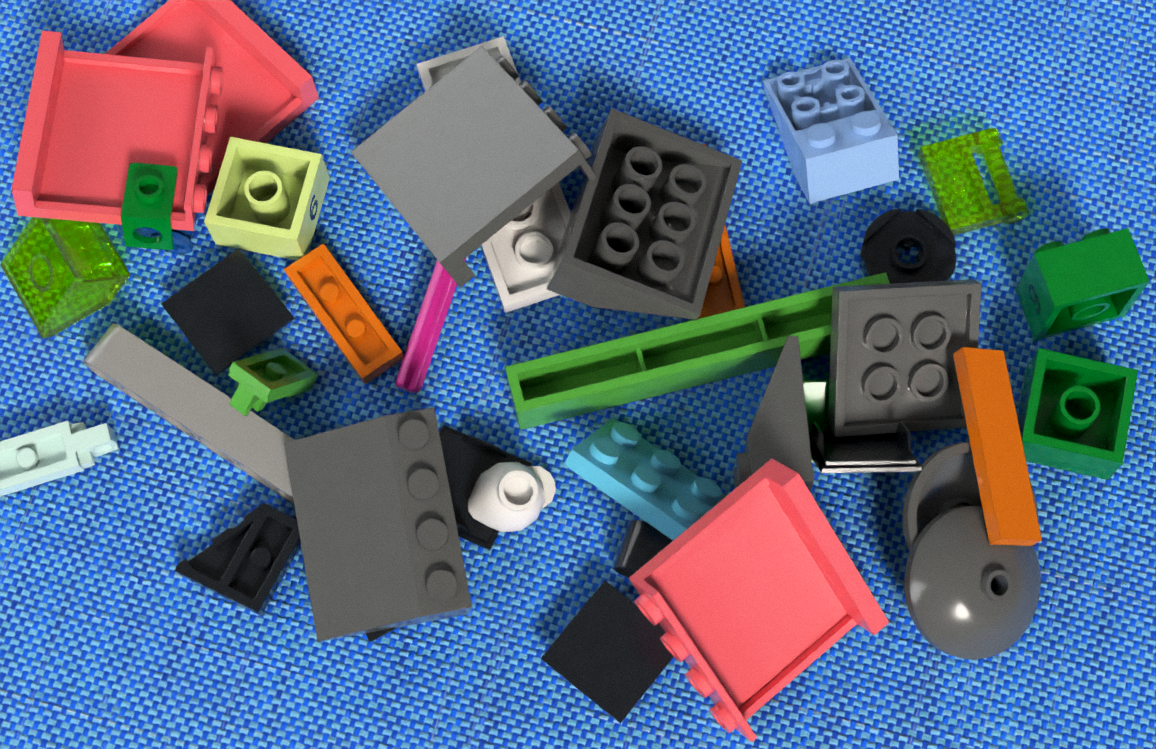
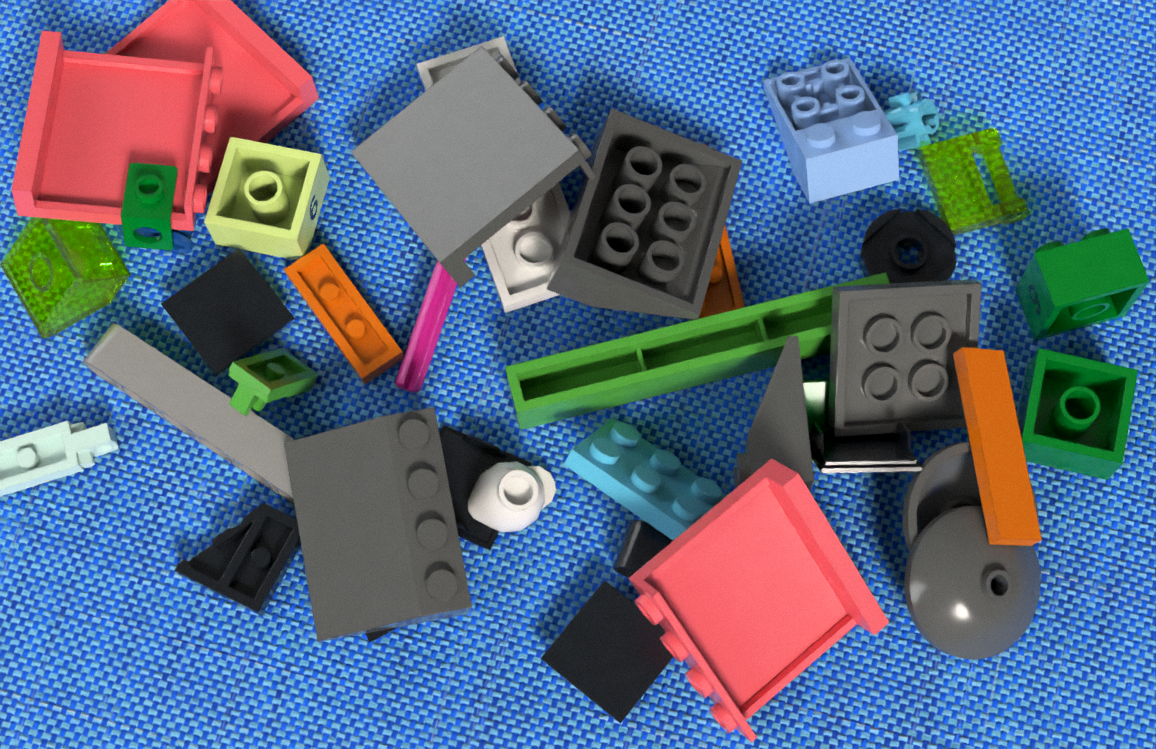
none -> medium azure gear [883,91,939,151]

